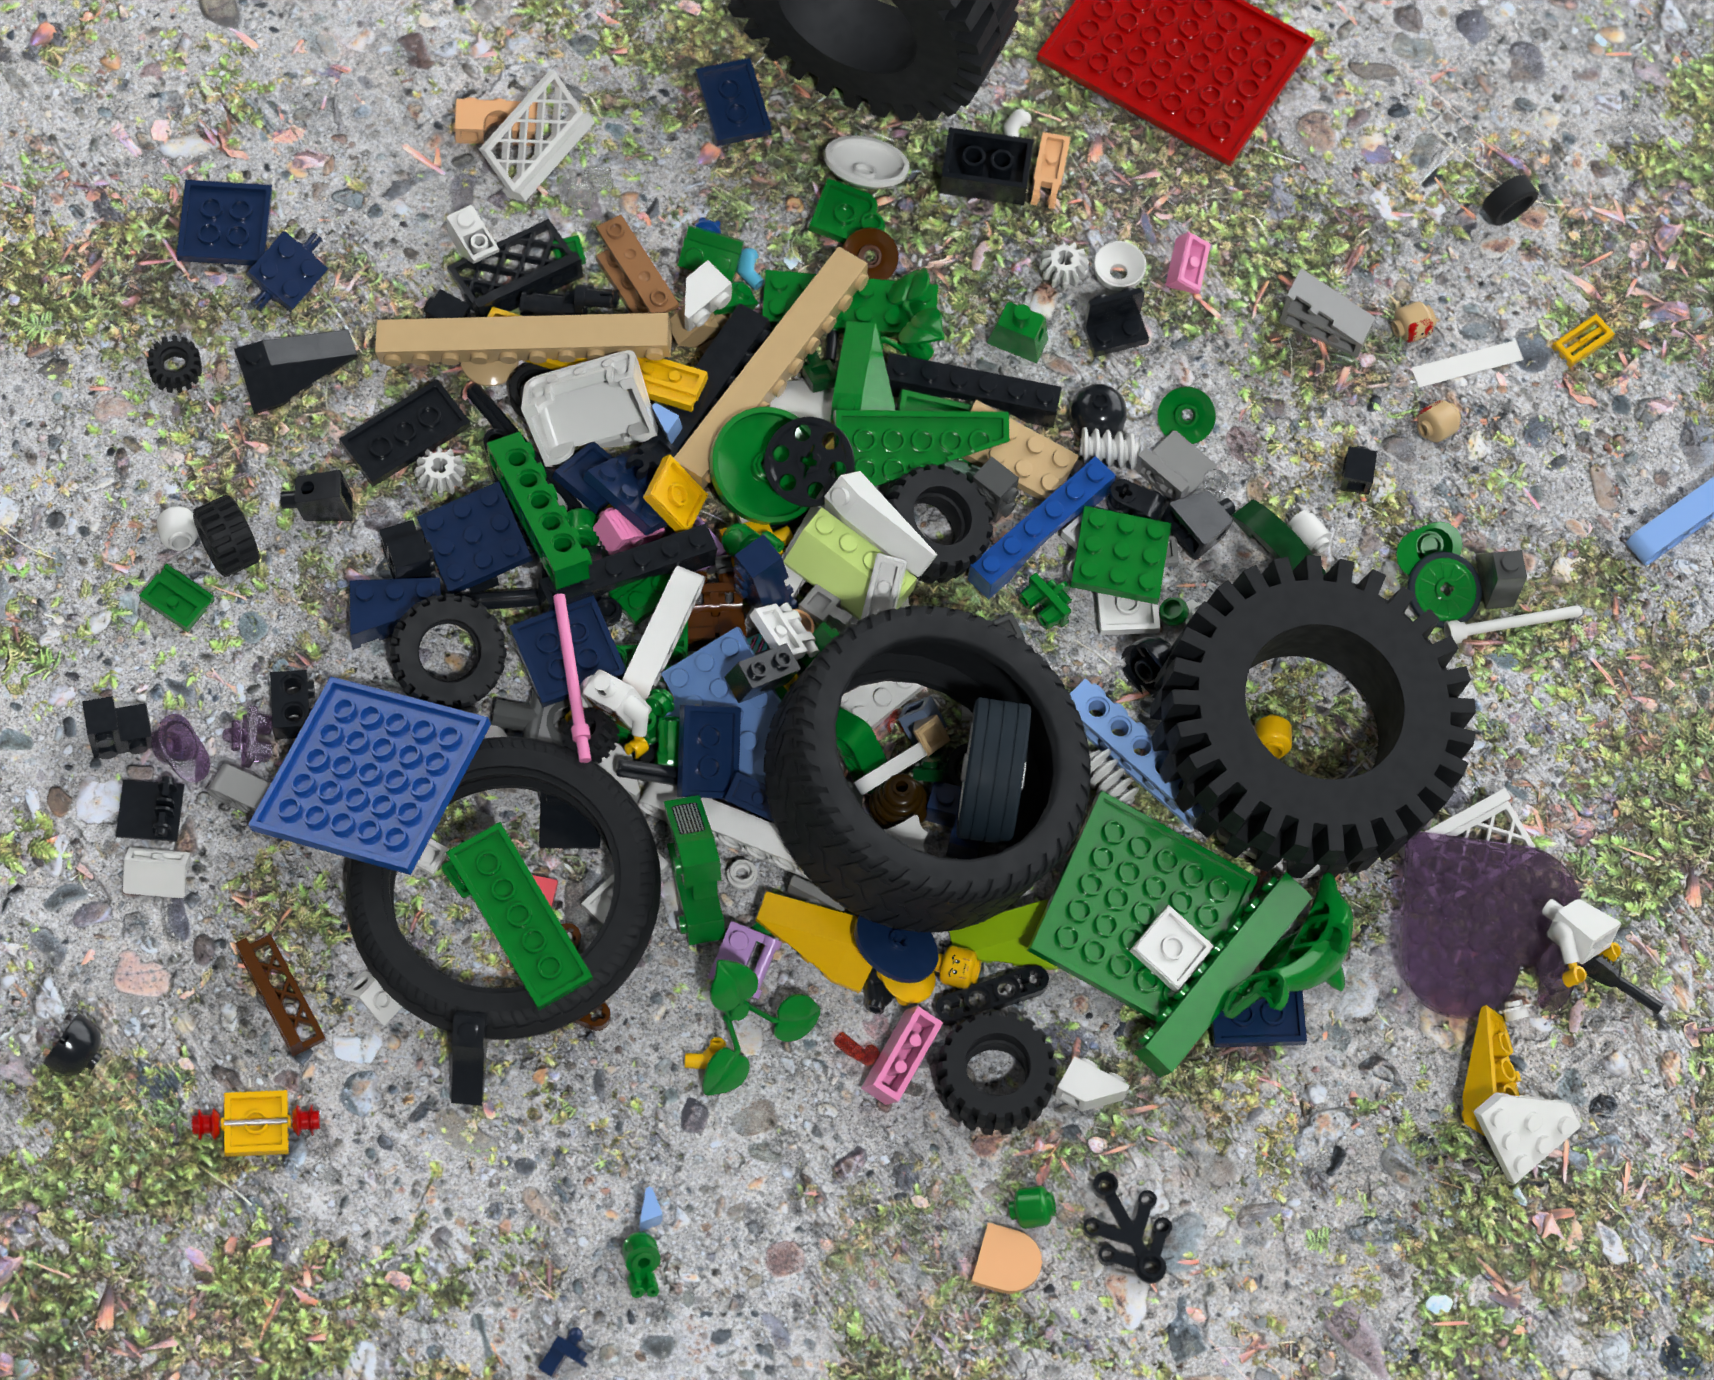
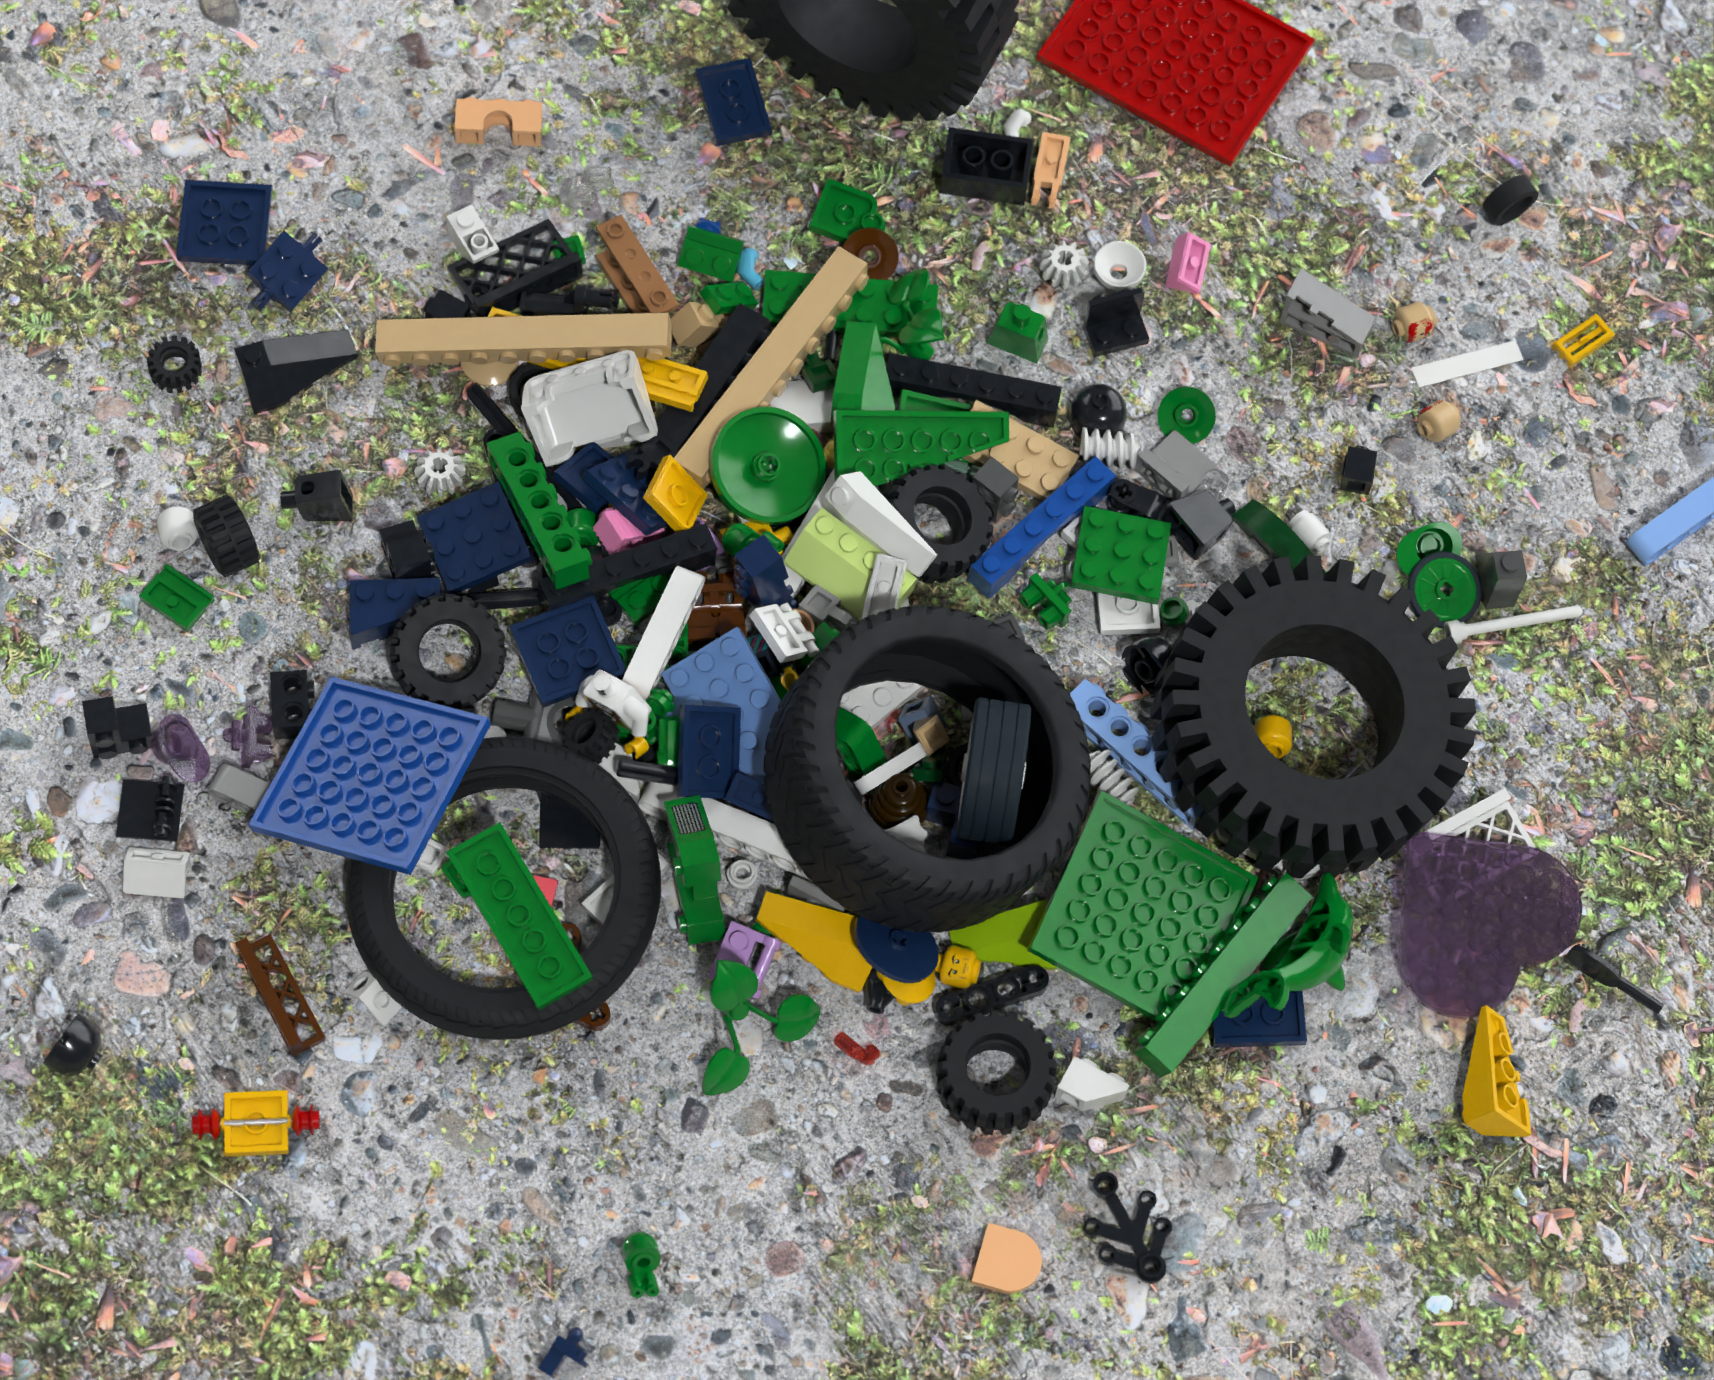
black plate [339,379,471,487] -> none
black slope [451,1011,488,1106] -> none
white fence [479,70,595,201] -> none
bright pink bar [553,594,591,763] -> none
light blue slope [640,1187,663,1231] -> none
light blue slope [652,403,683,444] -> none
white slope [685,260,732,332] -> none
yellow arm [685,1037,727,1069] -> none
black brick [724,643,801,703] -> none
black wedge [764,417,855,507] -> none
white dish [824,136,909,189] -> none
bright pink brick [861,1006,943,1105] -> none
green head [1009,1185,1056,1229] -> none
white plate [1130,905,1214,992] -> none
white plate [1473,1092,1581,1184] -> none
white plate [1498,999,1532,1022] -> none
clear purple piece [1536,942,1586,1012] -> none
white torso [1542,899,1622,988] -> none

